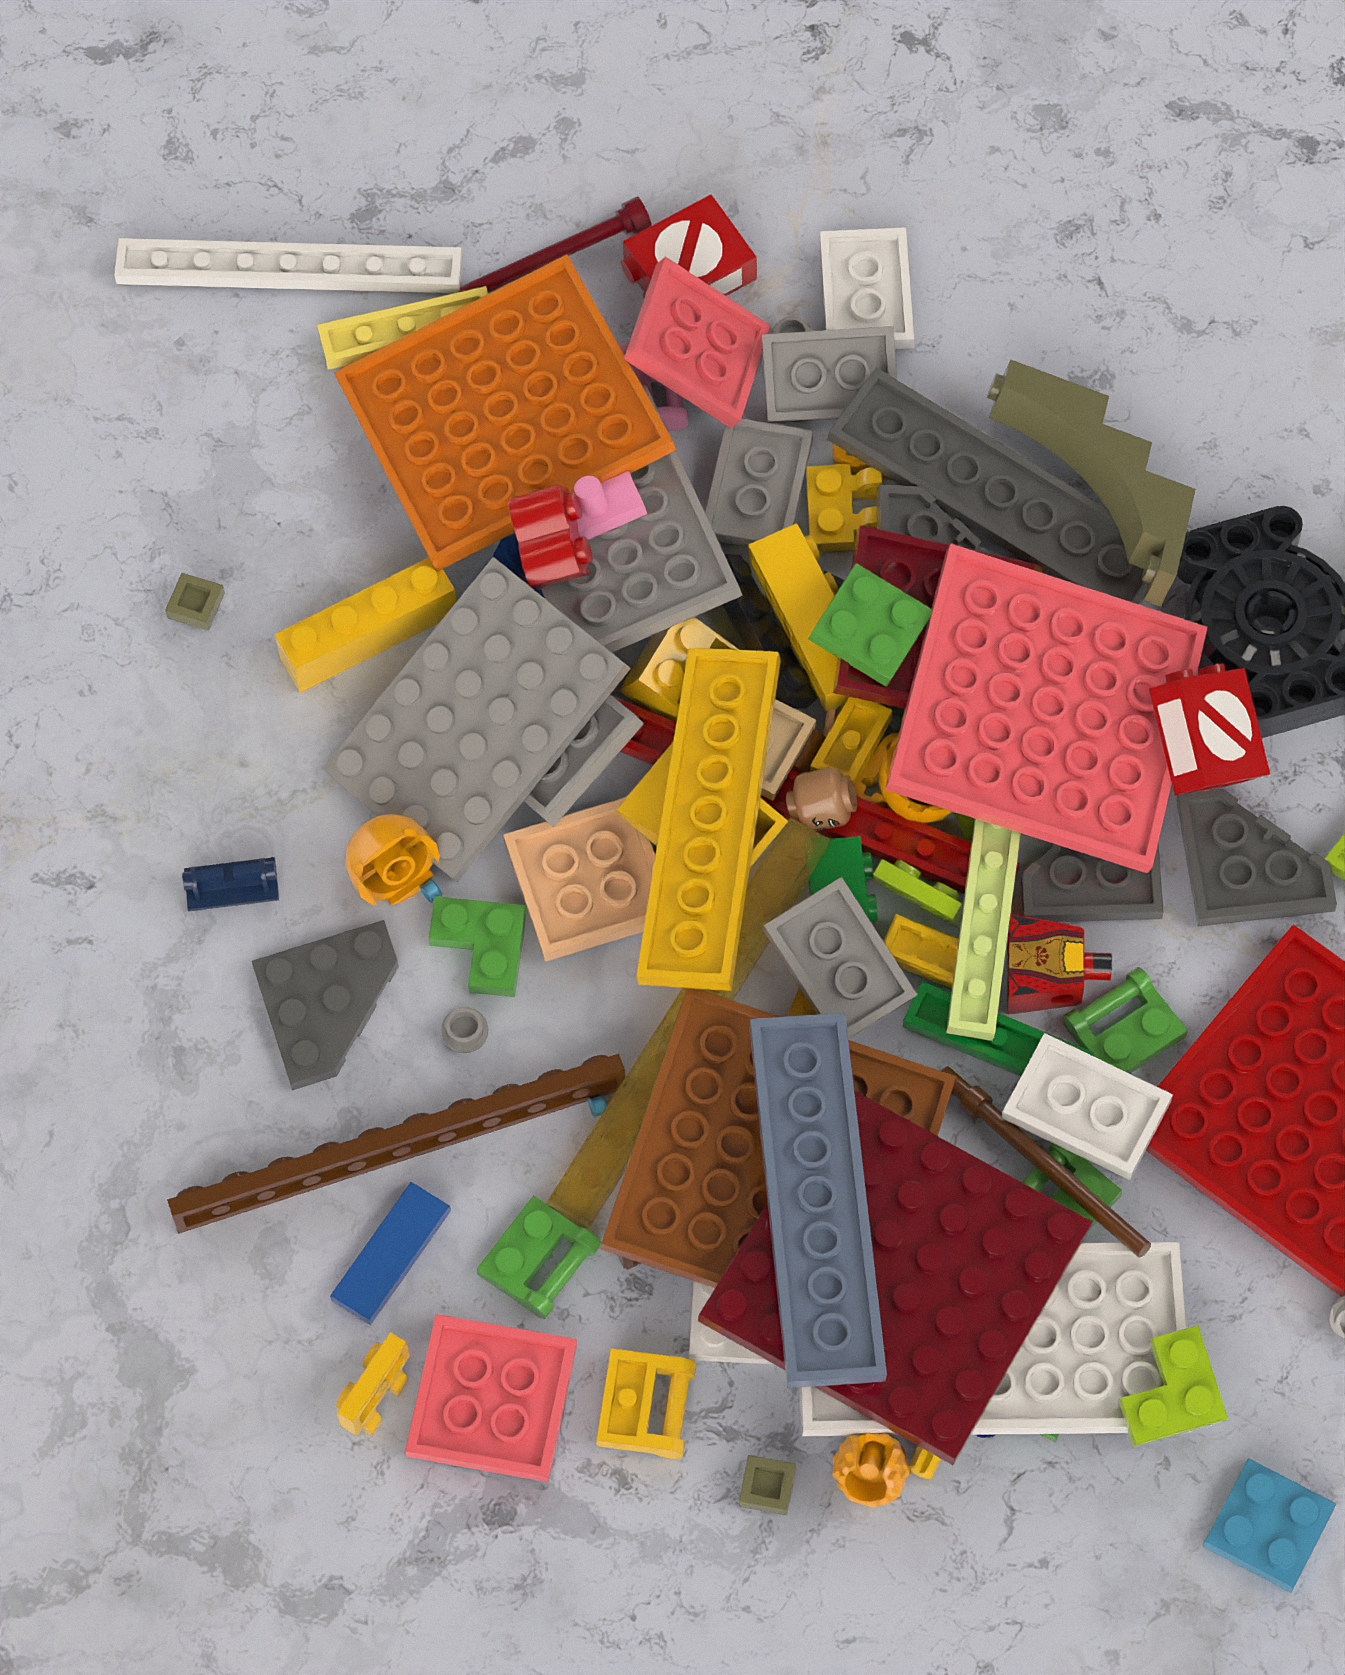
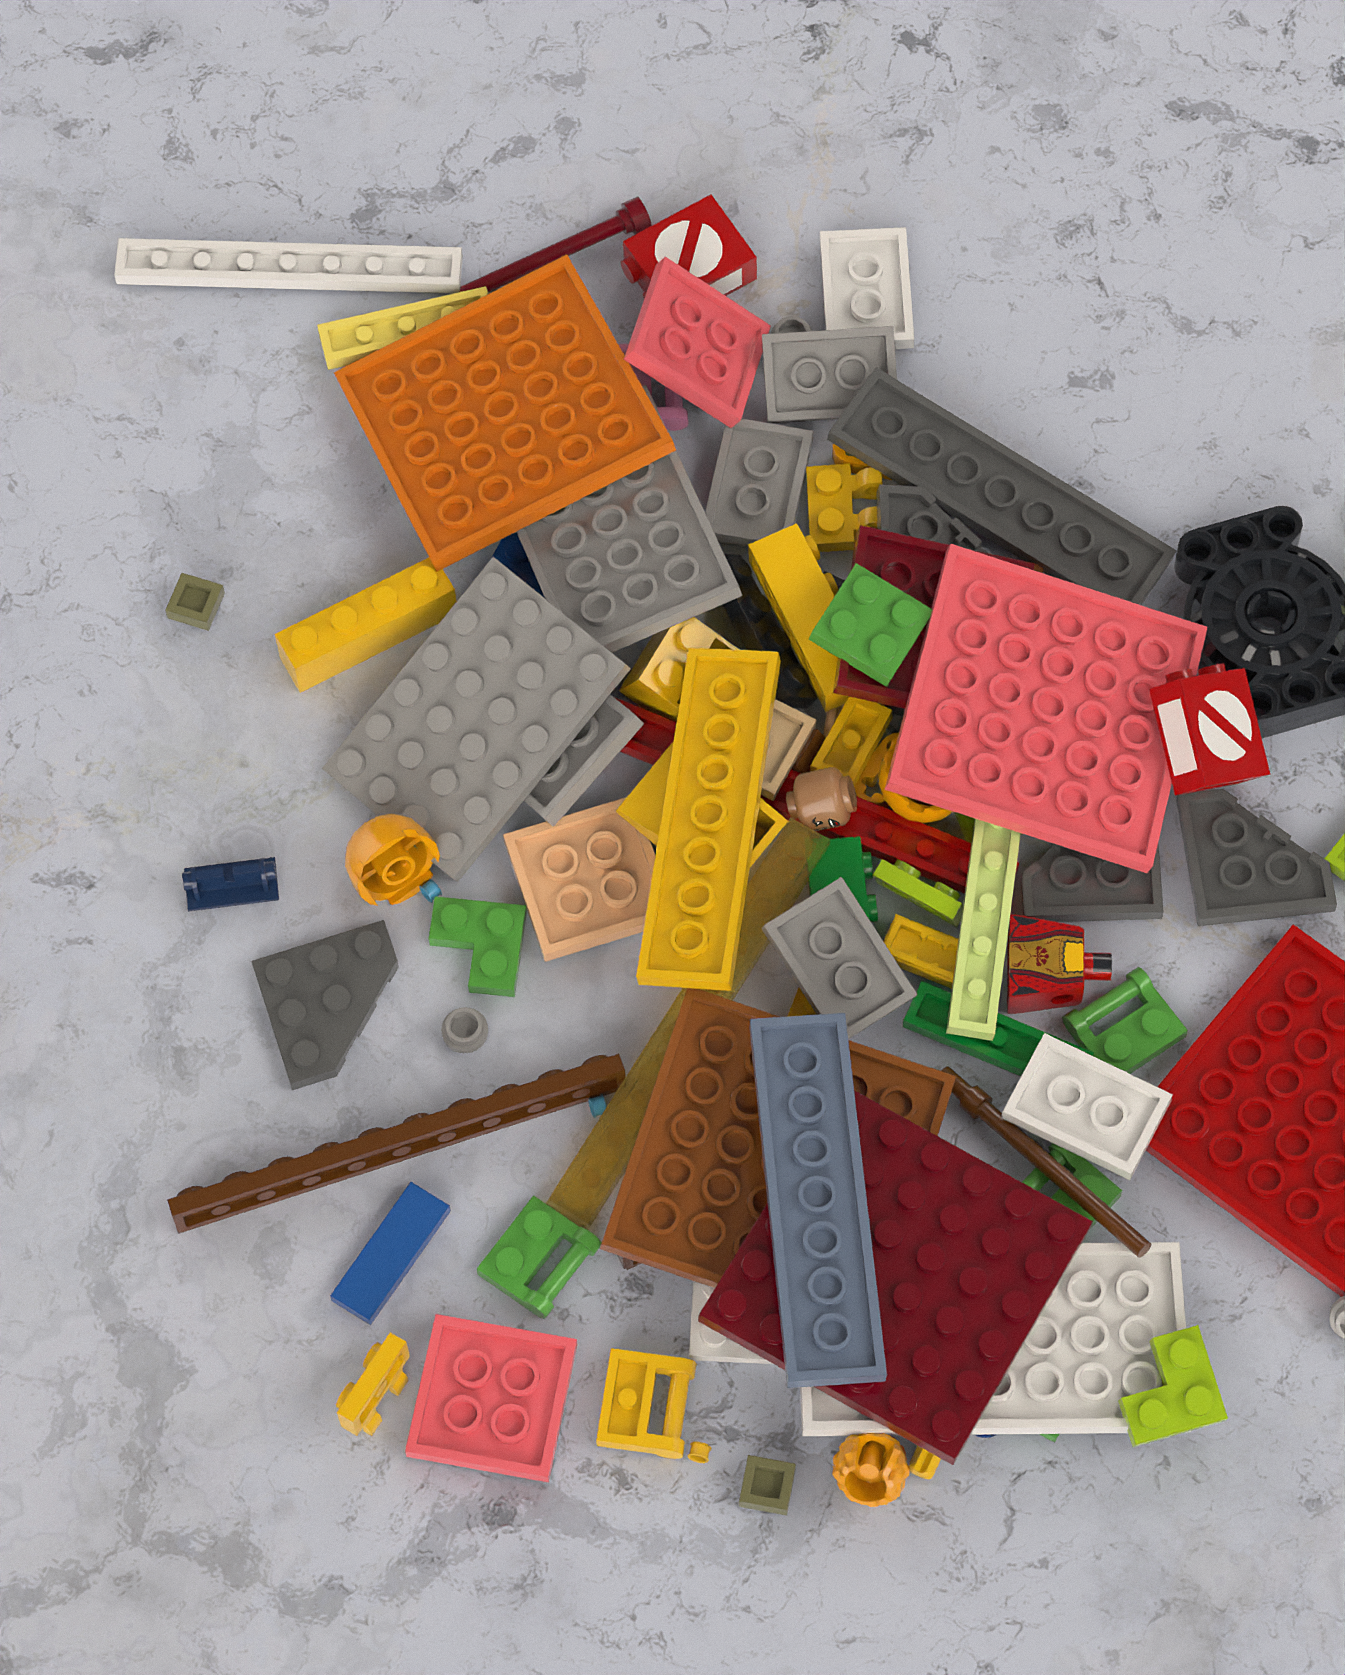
red brick [508,484,593,589] -> none
bright pink tile [574,471,647,540] -> none
olive arch [987,359,1196,607] -> none
dark azure plate [1203,1458,1336,1593] -> none
none -> yellow piece [687,1441,712,1463]

